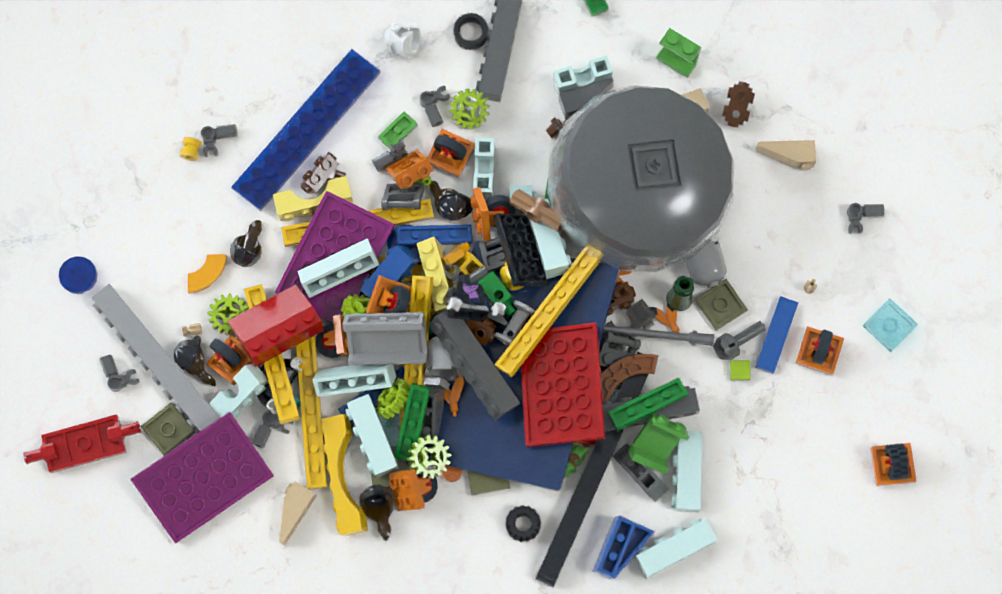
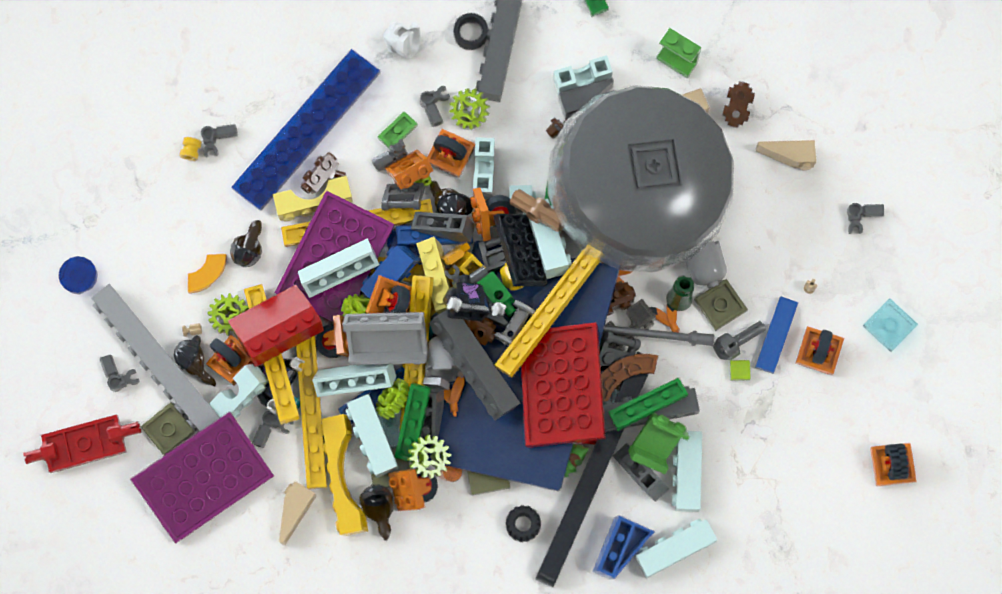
none -> dark grey slope [411,211,475,242]

